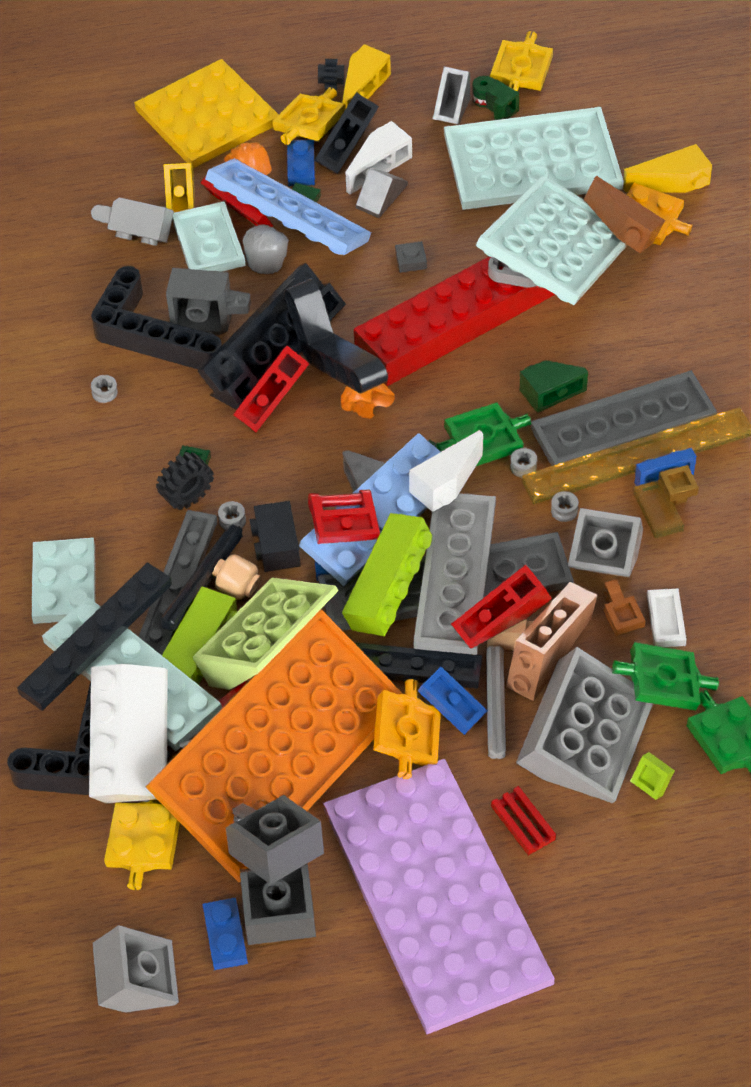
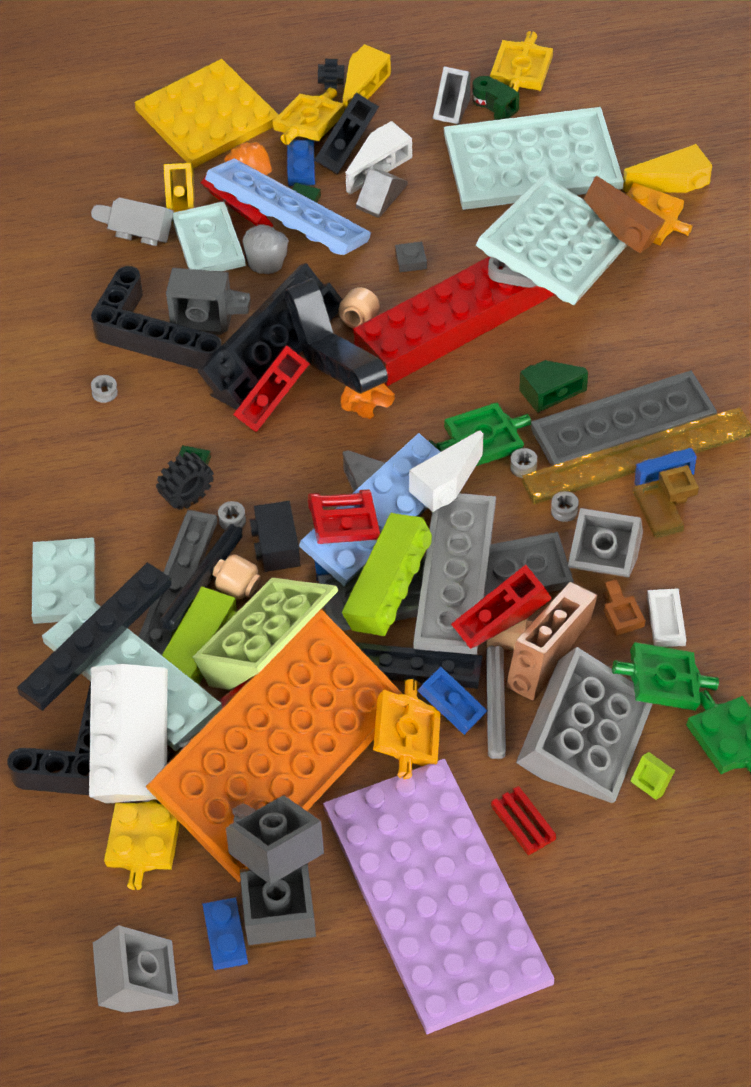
none -> light nougat head [338,287,380,329]

